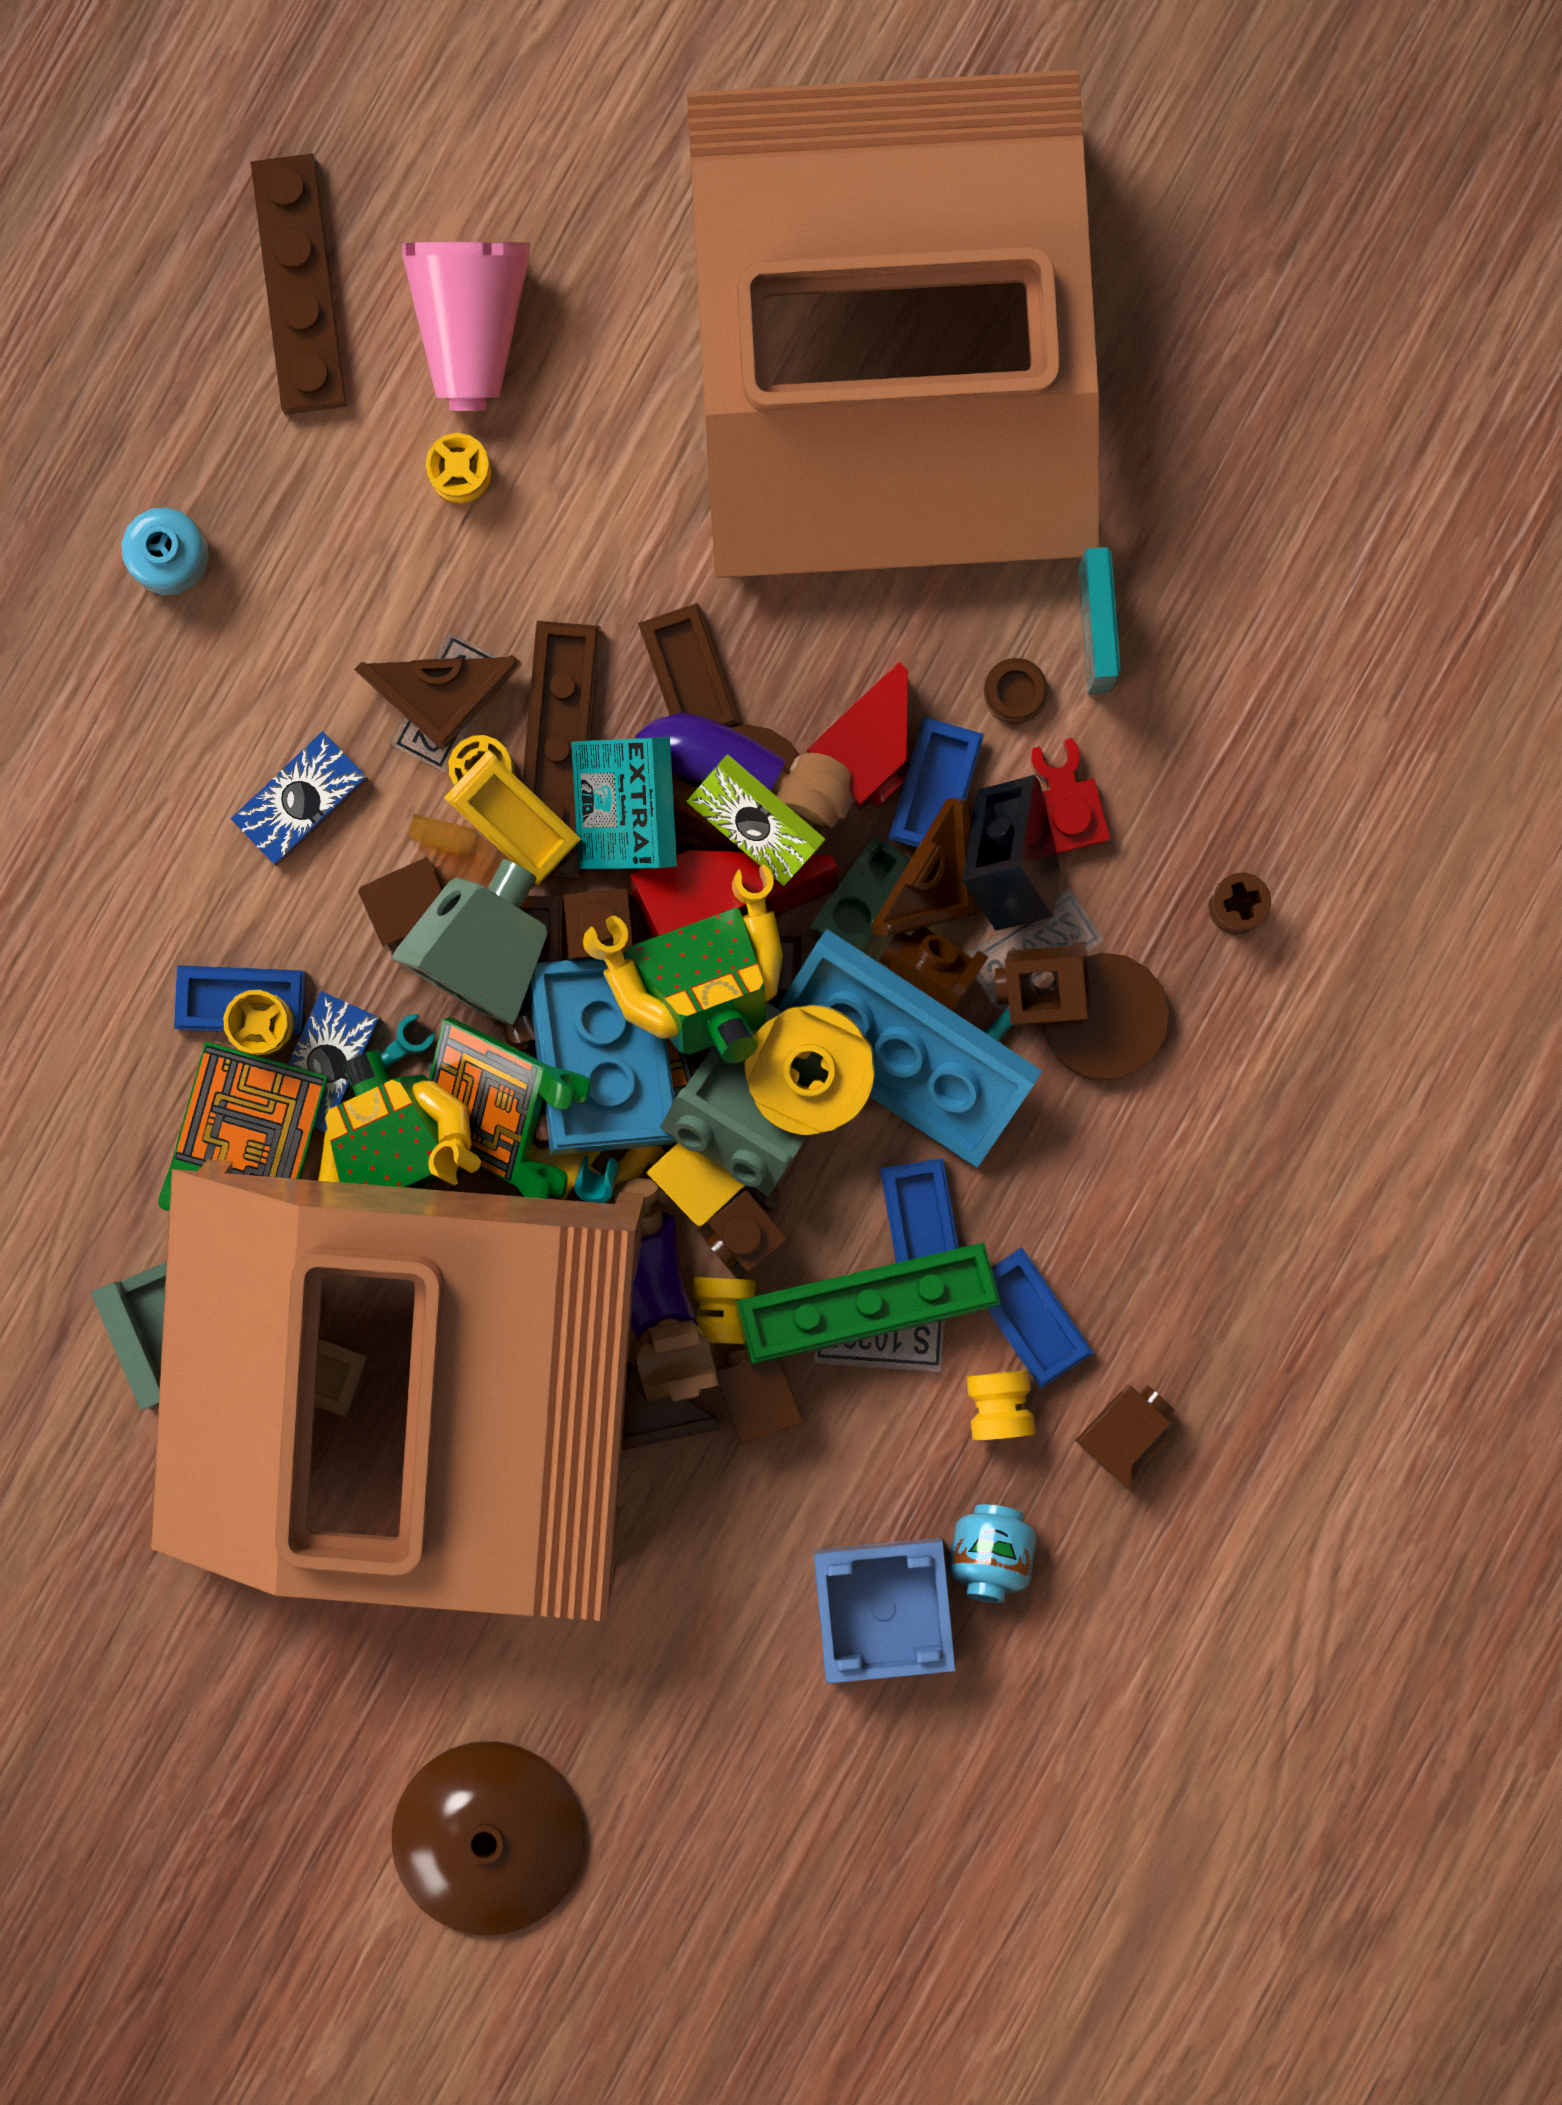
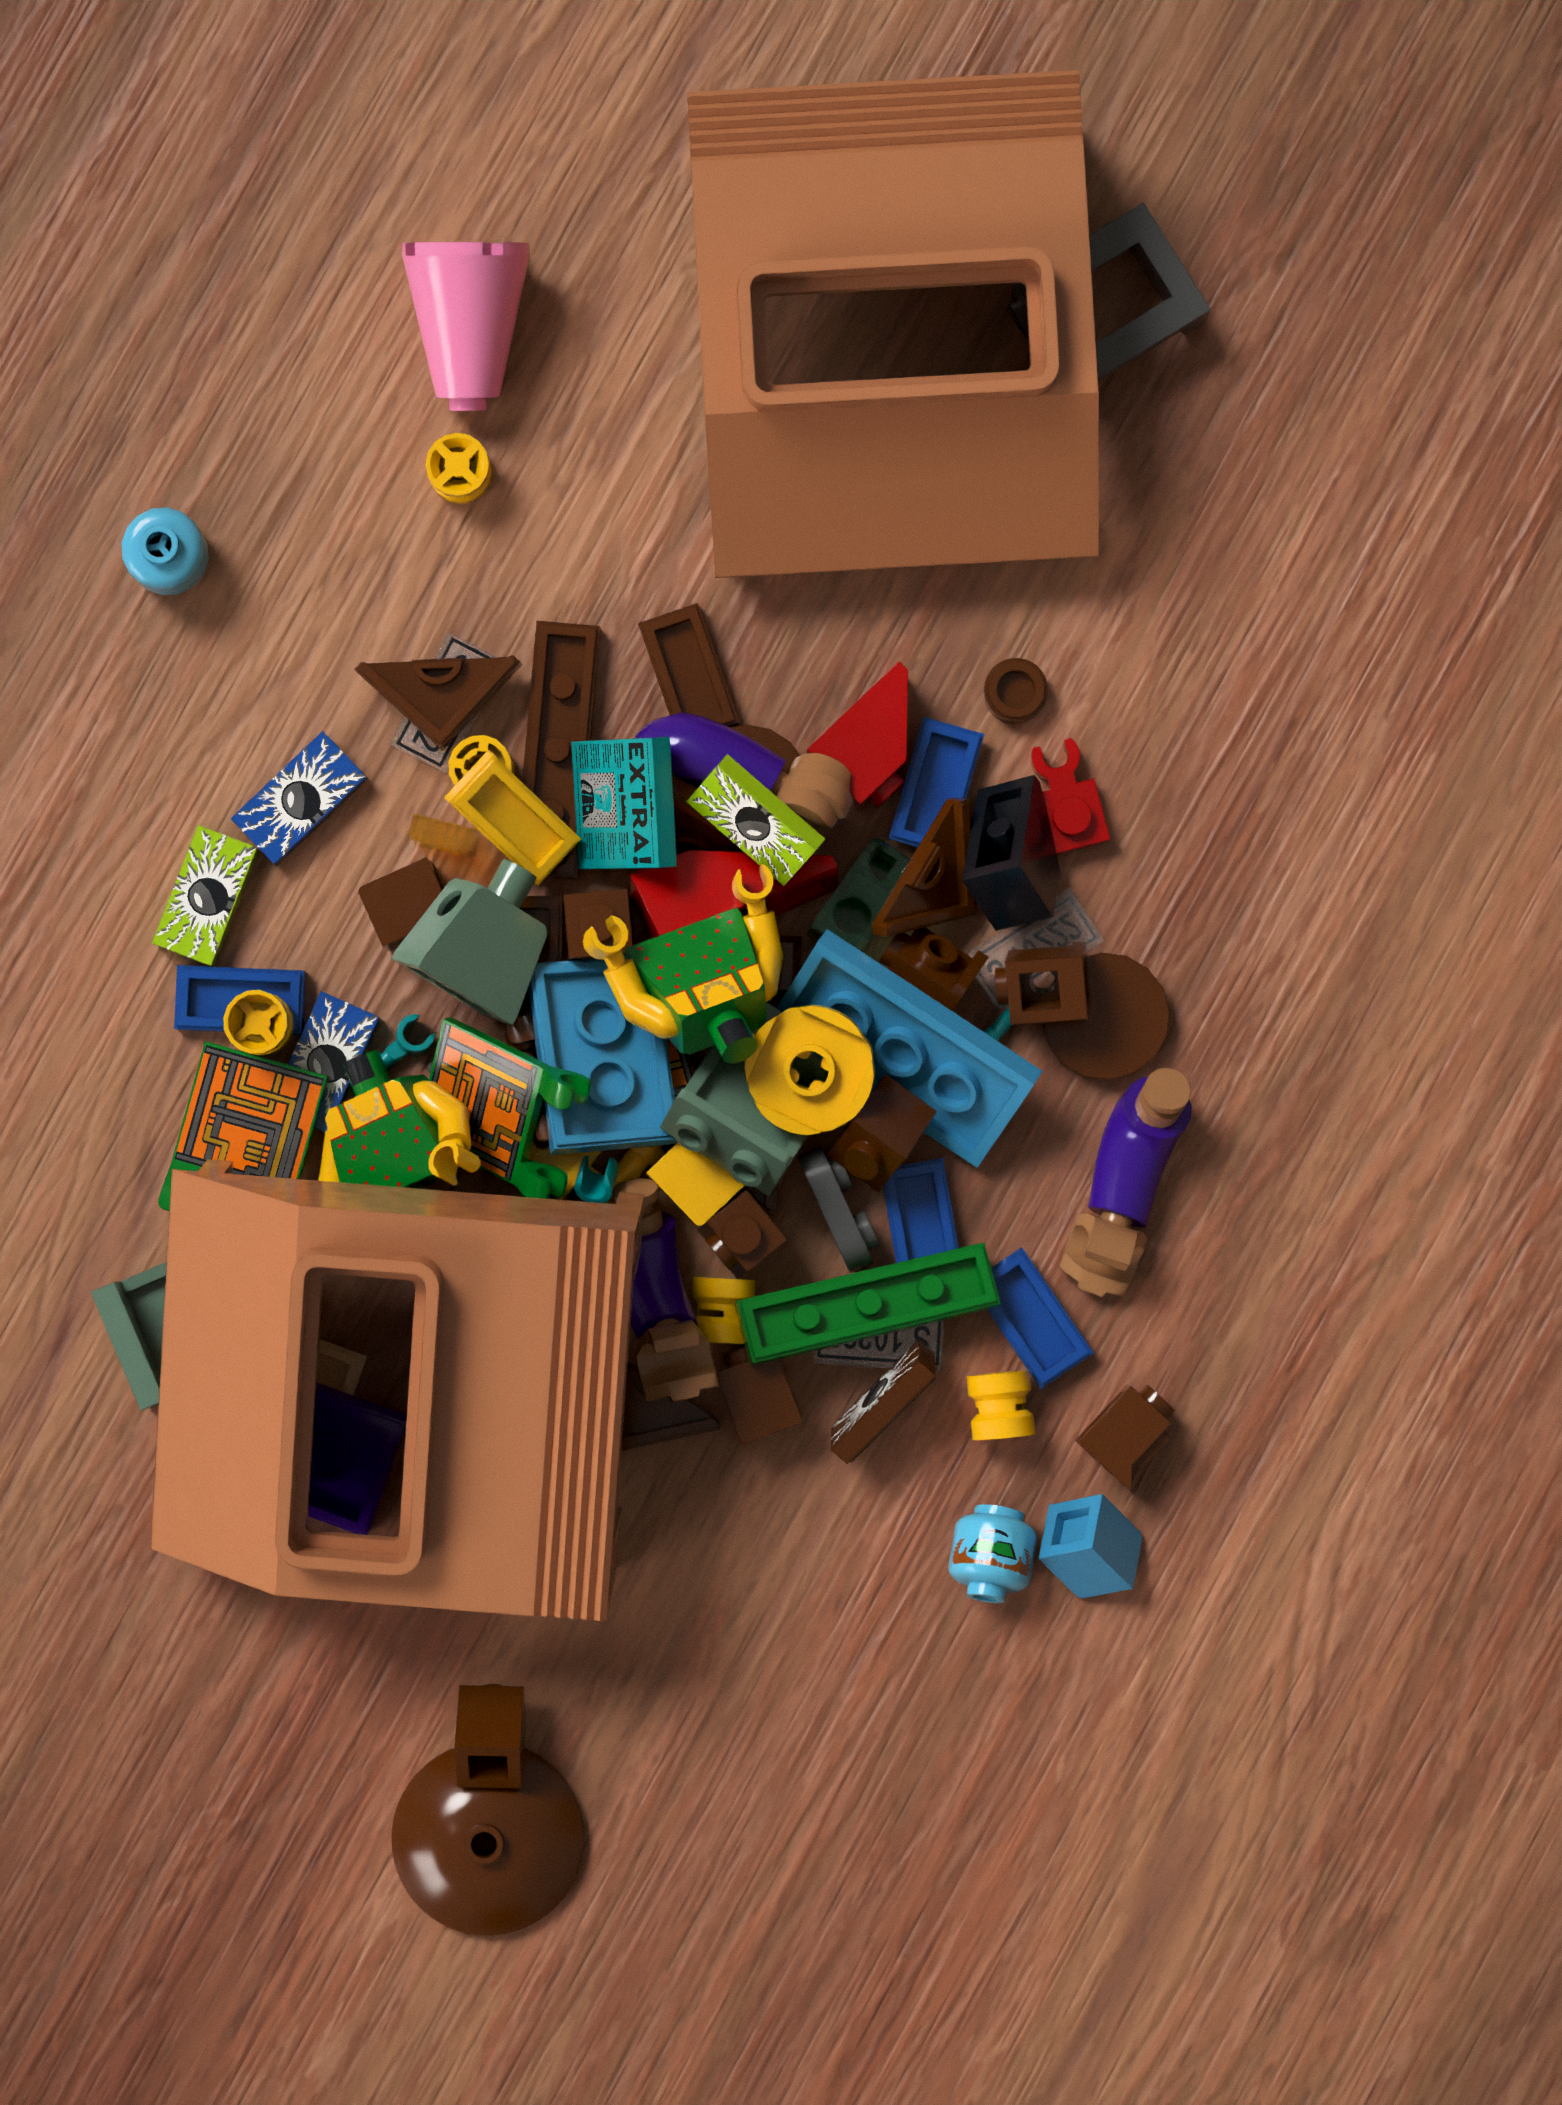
reddish brown plate [250,153,347,415] -> none
medium blue container [814,1537,955,1684] -> none
teal tile [1078,547,1121,694] -> none
reddish brown bush [1208,872,1271,935] -> none
none -> tile [152,825,260,967]
none -> dark purple plate [308,1382,407,1535]
none -> reddish brown brick [454,1684,526,1788]
none -> dark grey plate [797,1146,880,1273]
none -> reddish brown brick [826,1074,937,1192]
none -> reddish brown tile [830,1339,936,1464]
none -> dark grey panel [1008,202,1211,382]
none -> dark azure panel [1038,1494,1142,1598]
none -> piece [1059,1068,1192,1297]

